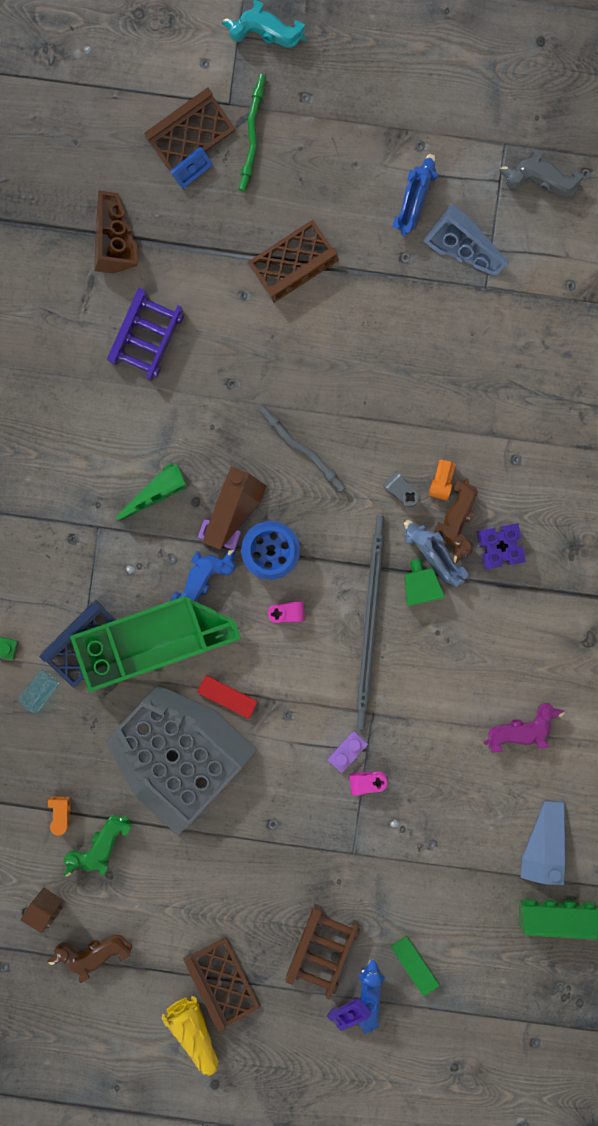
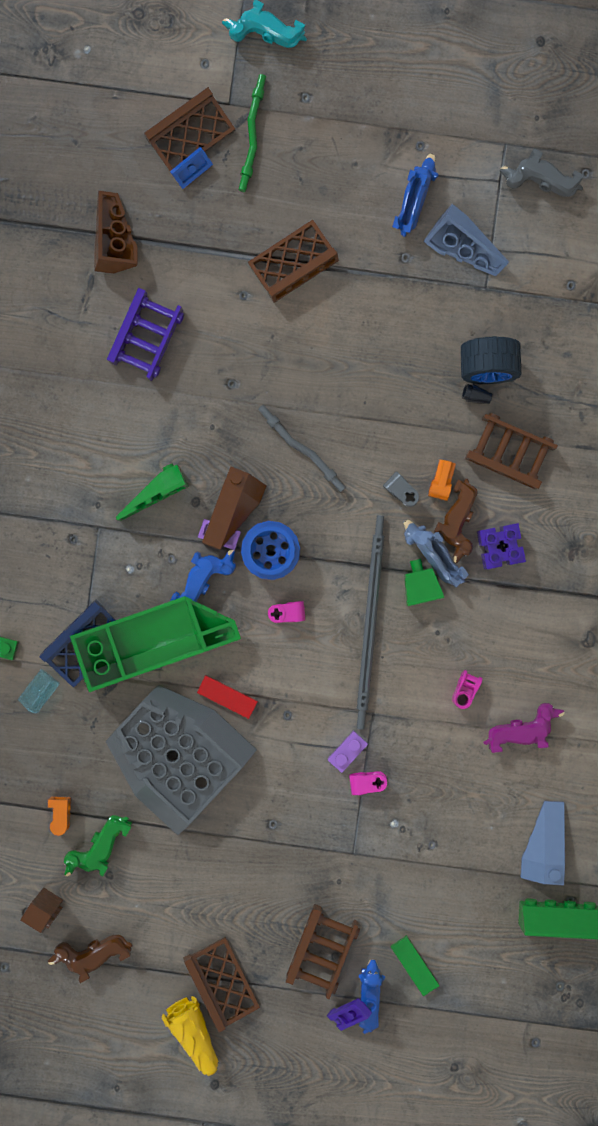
none -> dark pink piece [452,670,483,709]
none -> black wheel [461,336,521,384]
none -> black cone [462,383,493,404]
none -> reddish brown fence [464,413,558,490]

